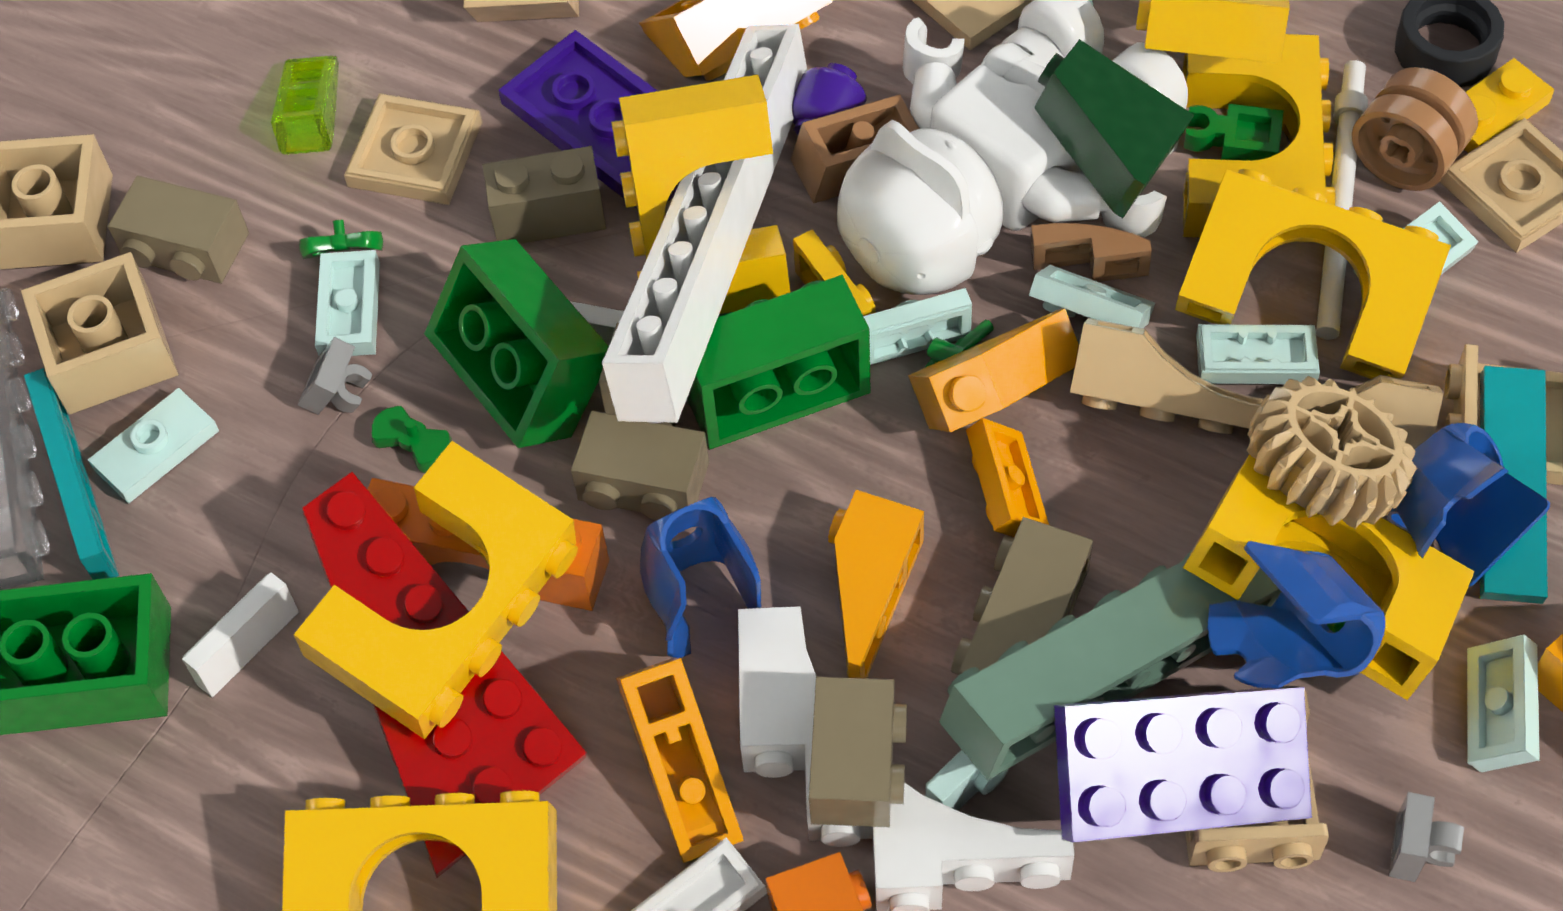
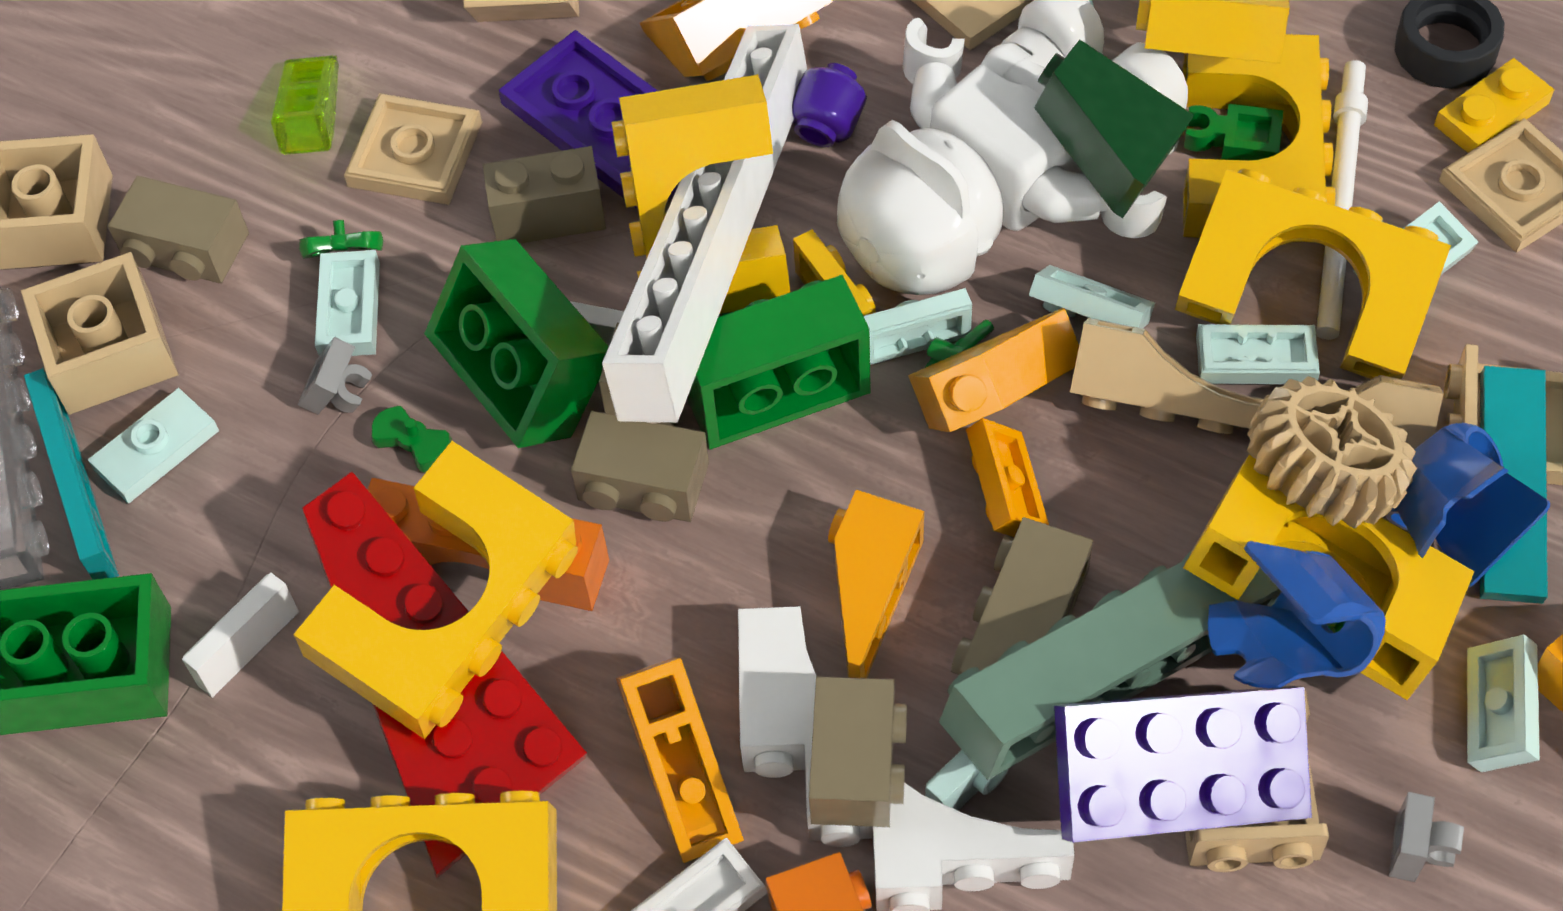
blue piece [640,497,761,658] -> none
medium nougat slope [791,94,919,204] -> none
medium nougat slope [1031,223,1152,282] -> none
medium nougat wheel [1352,67,1478,191] -> none

